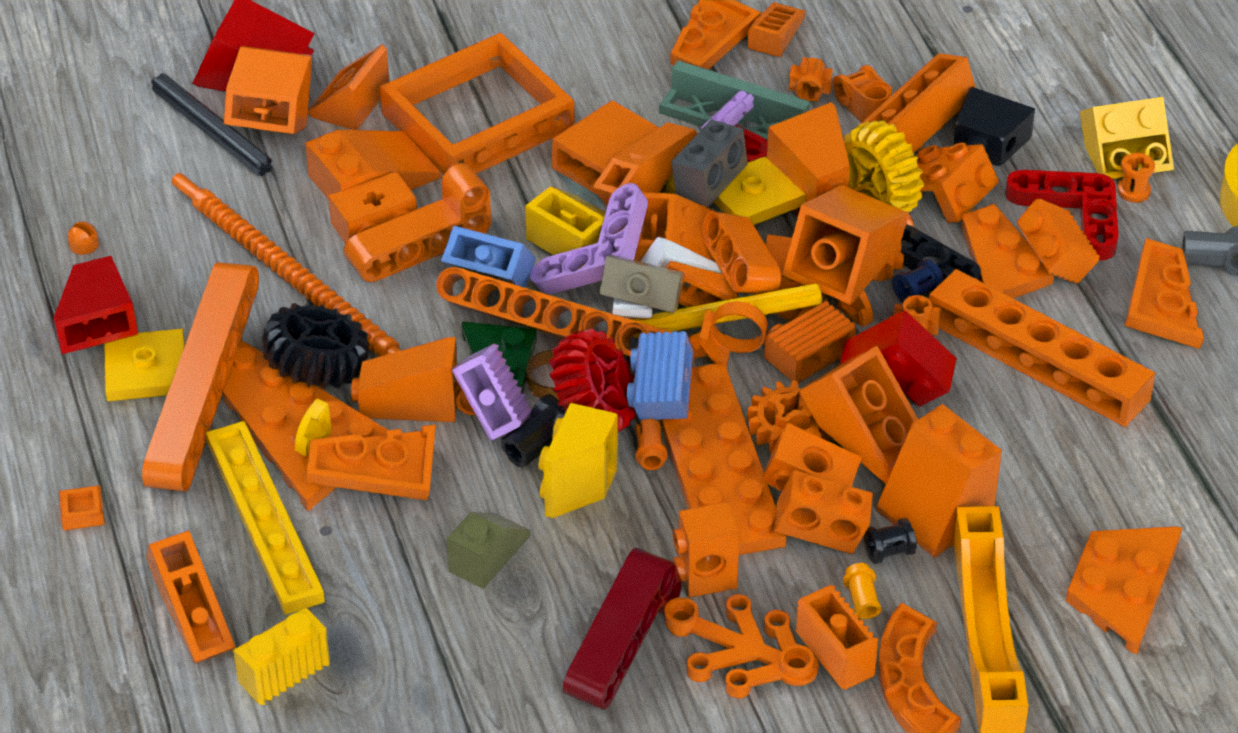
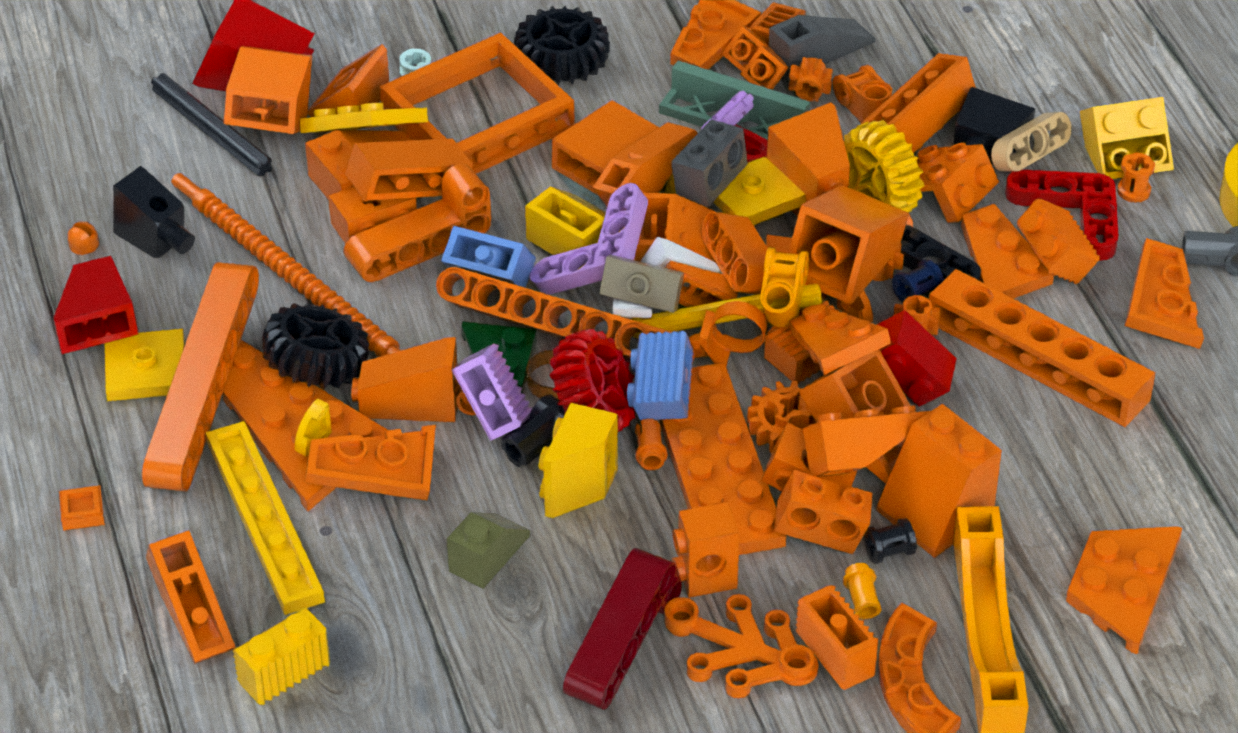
none -> black torso [113,166,195,258]
none -> yellow wing [300,103,428,133]
none -> orange brick [345,138,473,201]
none -> light aqua bush [400,49,431,76]
none -> black gear [514,5,610,85]
none -> orange slope [722,26,789,90]
none -> light orange piece [760,247,809,327]
none -> dark grey slope [769,15,875,80]
none -> orange wing [789,304,891,375]
none -> orange slope [803,405,930,477]
none -> tan beam [991,112,1071,172]

